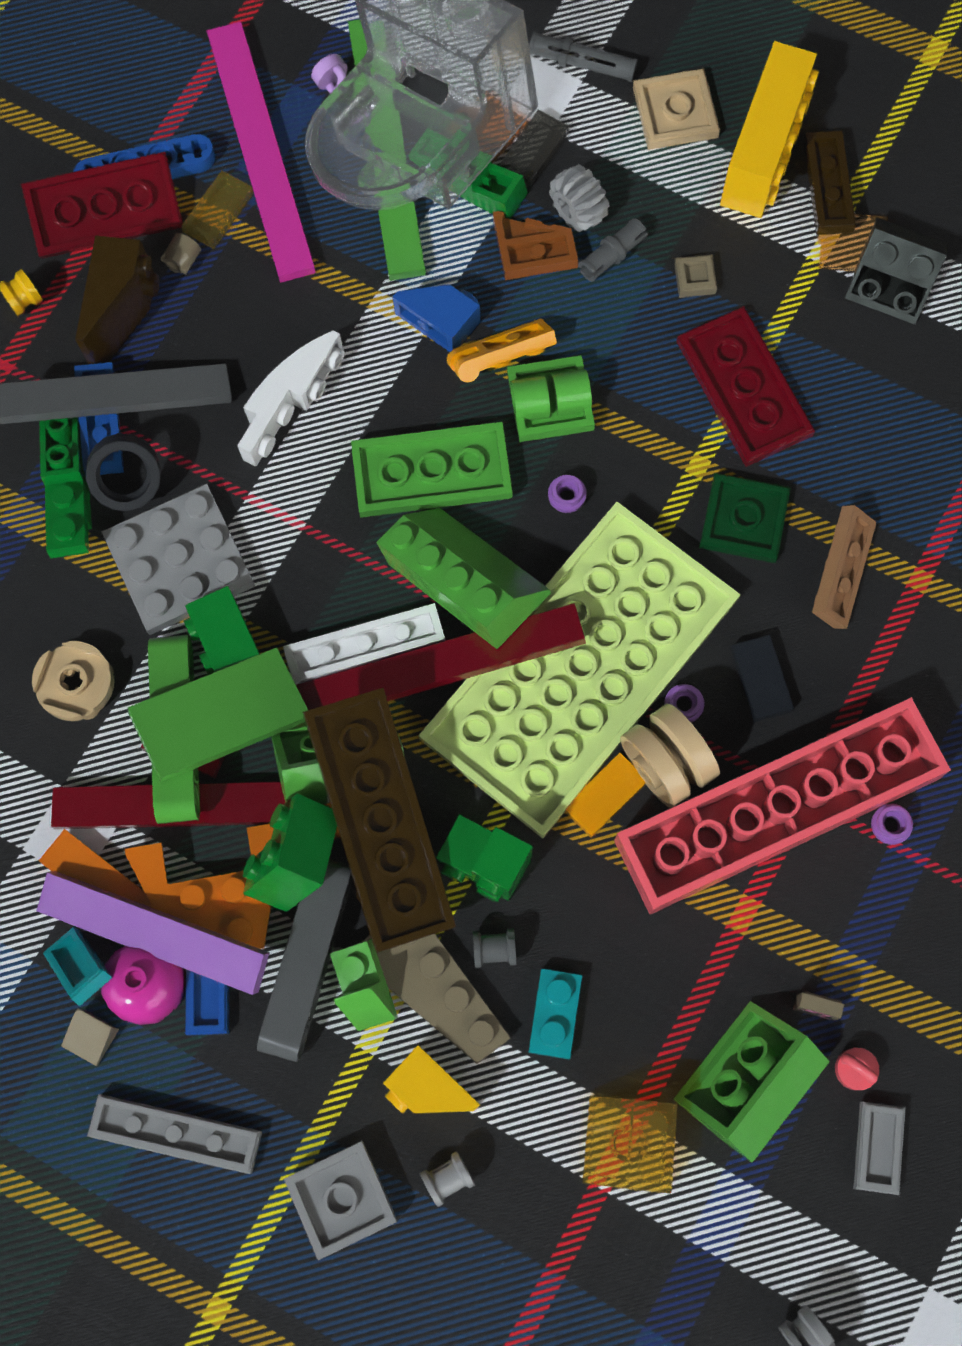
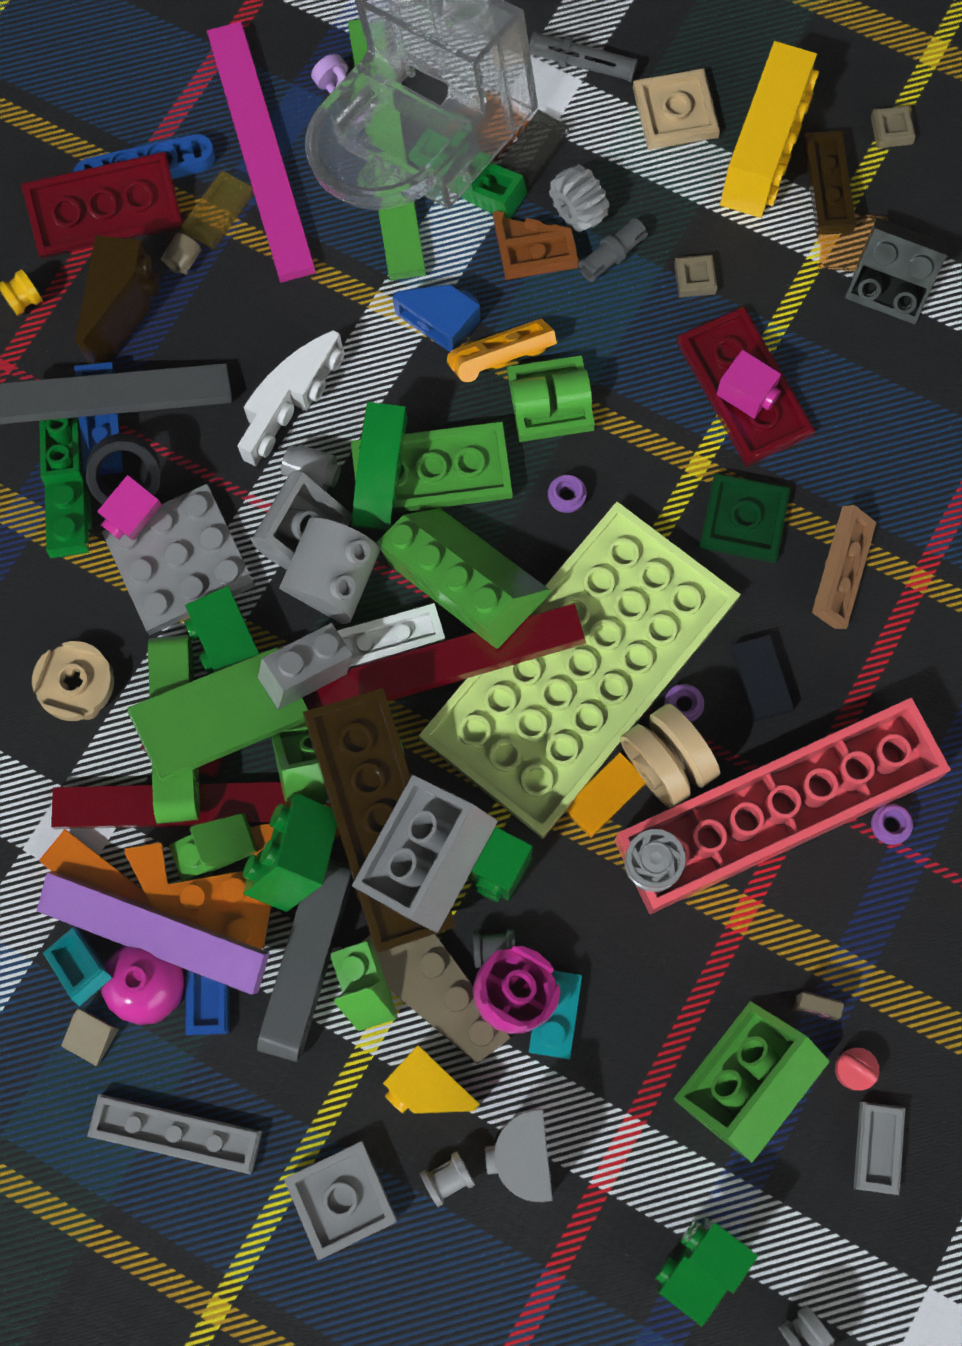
clear yellow slope [582,1096,677,1194] -> none
none -> dark pink brick [97,475,162,541]
none -> bright green slope [169,814,258,882]
none -> light grey brick [252,471,352,570]
none -> light grey brick [257,623,353,710]
none -> light grey brick [279,518,380,624]
none -> light grey brick [281,445,341,491]
none -> green slope [352,402,407,532]
none -> light grey slope [352,775,498,933]
none -> dark pink cylinder [473,946,560,1034]
none -> light grey brick [485,1110,552,1202]
none -> light grey wheel [624,829,685,892]
none -> green brick [655,1217,759,1327]
none -> dark pink brick [717,350,781,419]
none -> dark tan tile [871,106,916,148]

